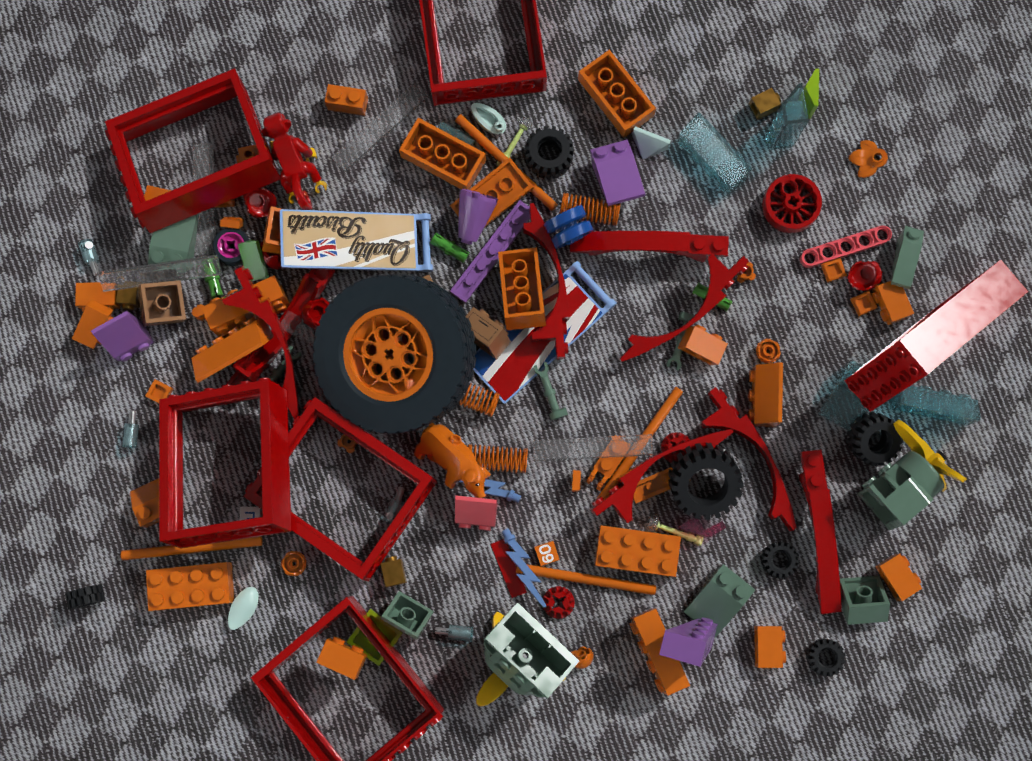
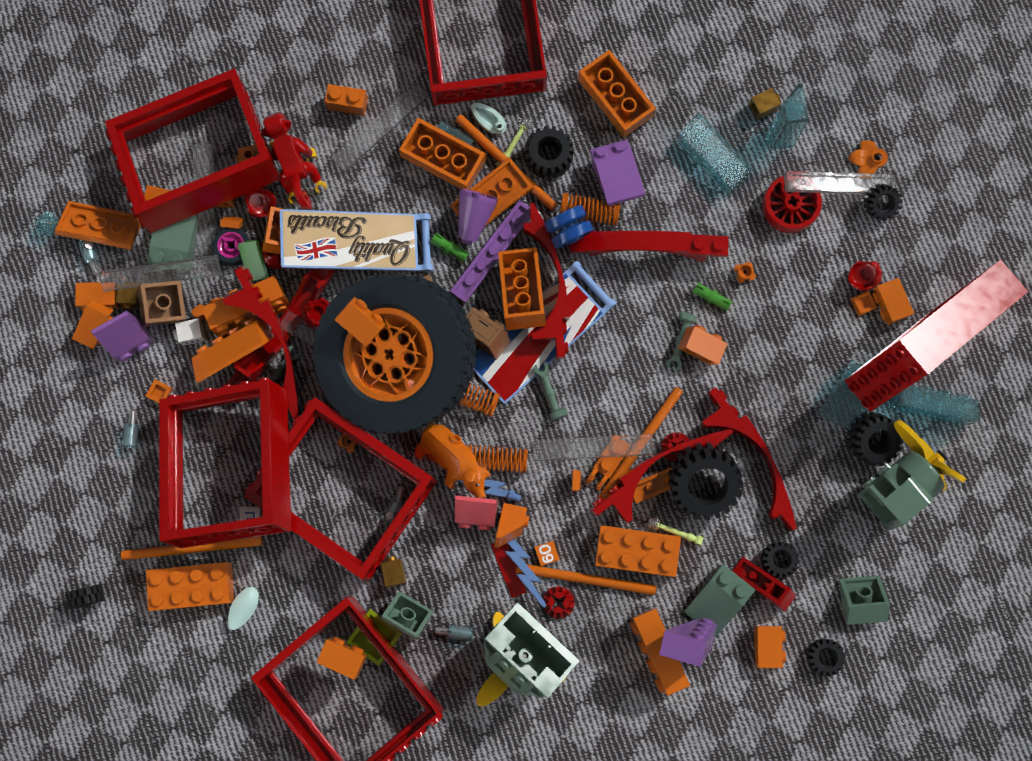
orange slope [130,478,159,528] -> none
bright green pin [201,258,223,299] -> none
orange plate [281,551,307,576] -> none
orange plate [571,646,594,669] -> none
red slope [620,254,749,362] -> none
light aqua slope [632,126,671,160] -> none
clear pink slope [678,518,726,538] -> none
orange slope [748,362,783,427] -> none
orange plate [756,339,781,363] -> none
lime slope [798,69,819,119] -> none
red slope [798,449,842,614] -> none
coral beam [800,225,892,268] -> none
orange tile [821,258,847,283] -> none
orange brick [875,553,923,601] -> none
sand green slope [891,226,924,289] -> none
none -> clear light blue gear [35,211,59,236]
none -> orange tile [55,201,141,250]
none -> white brick [173,319,206,346]
none -> orange brick [335,297,385,347]
none -> orange slope [494,503,530,548]
none -> red slope [732,557,796,612]
none -> clear tile [784,171,896,194]
none -> black tyre [863,183,903,221]

